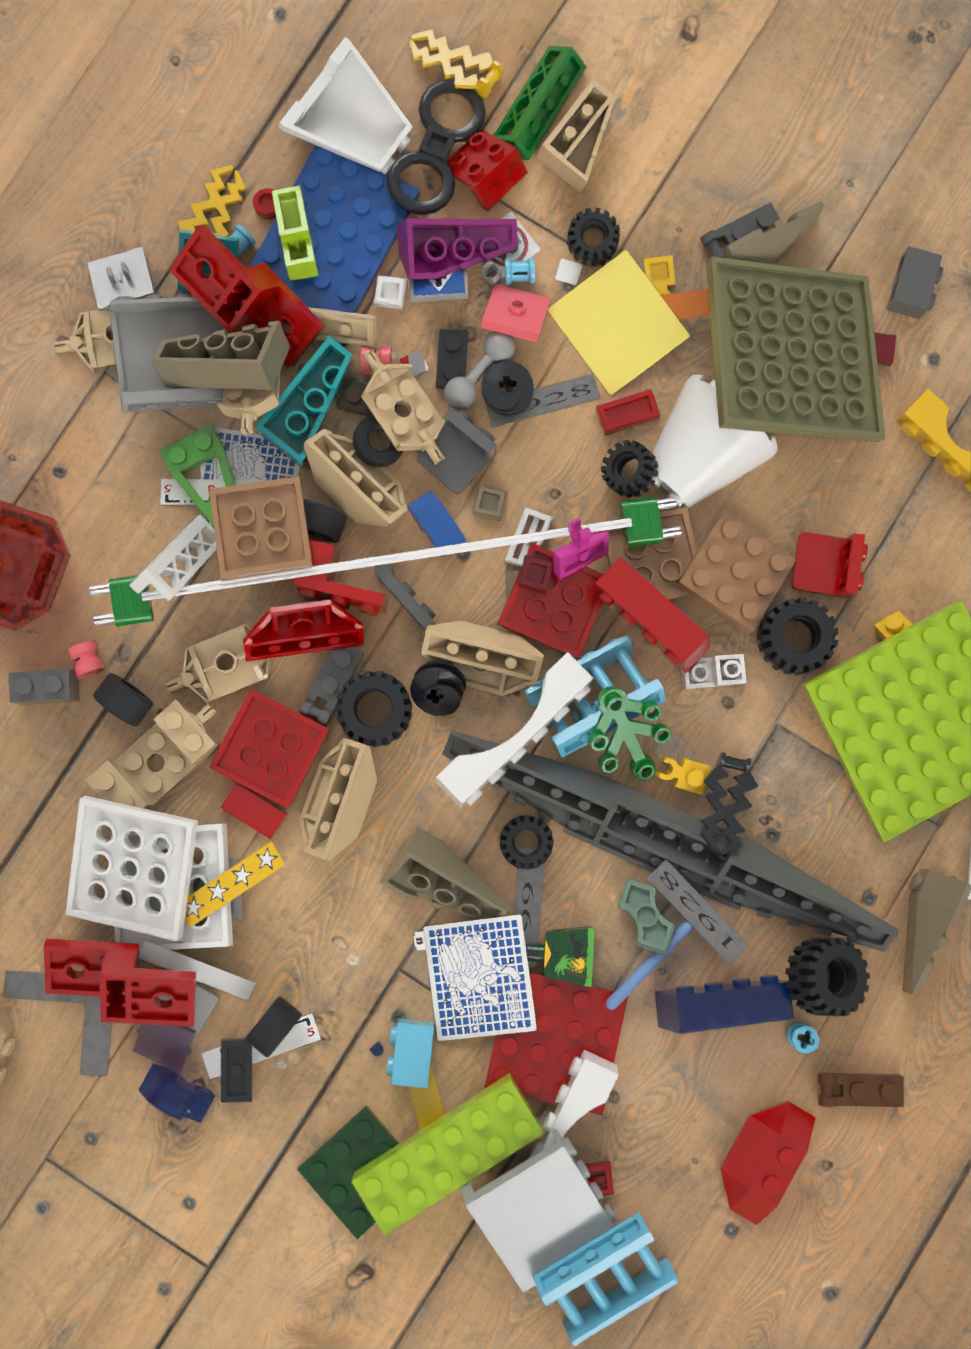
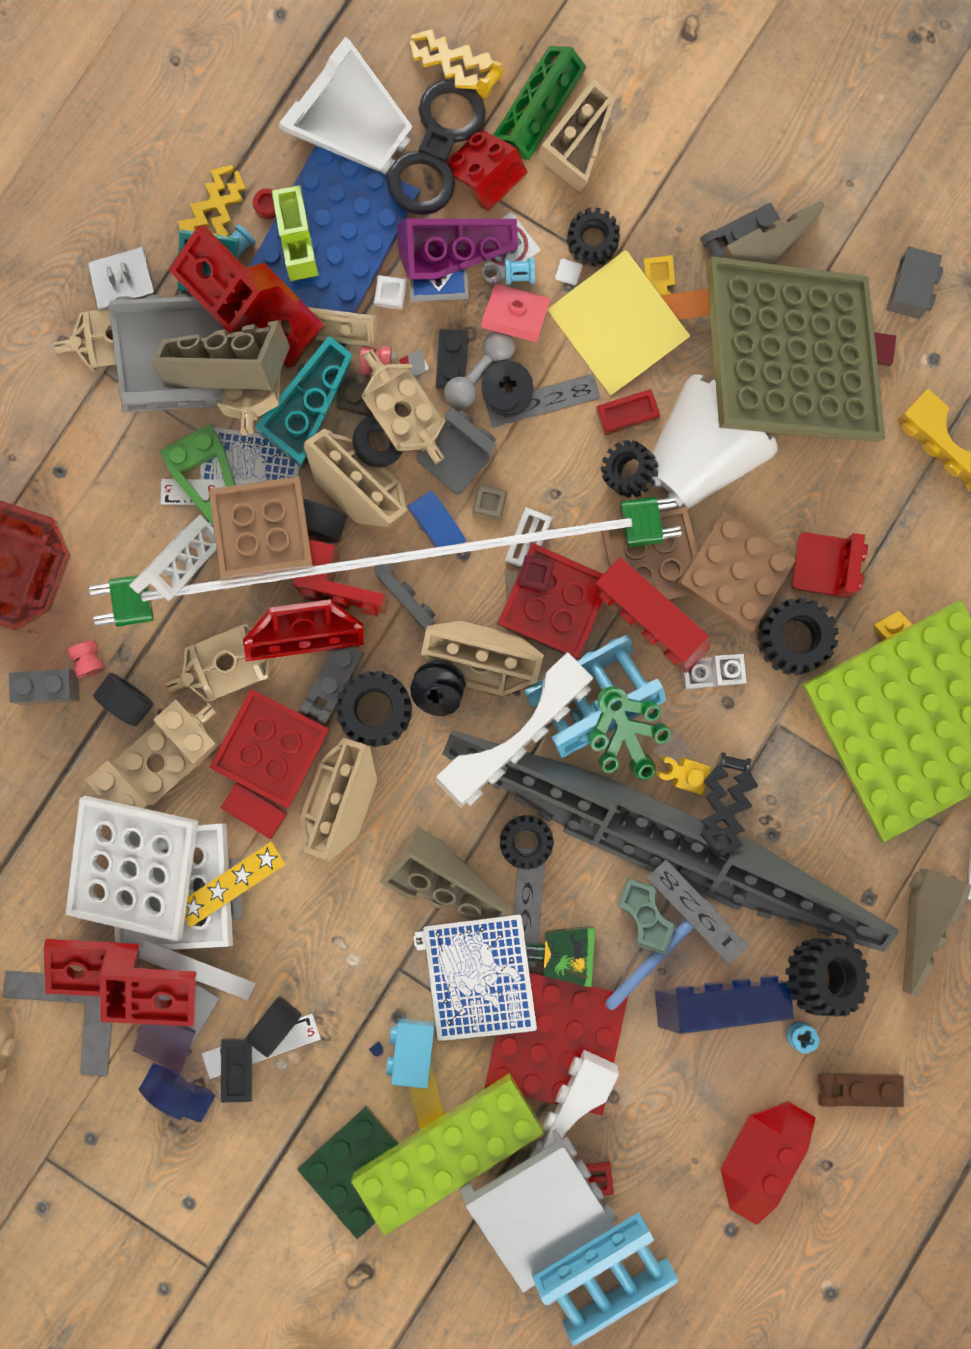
dark pink plate [553,518,609,579] -> none

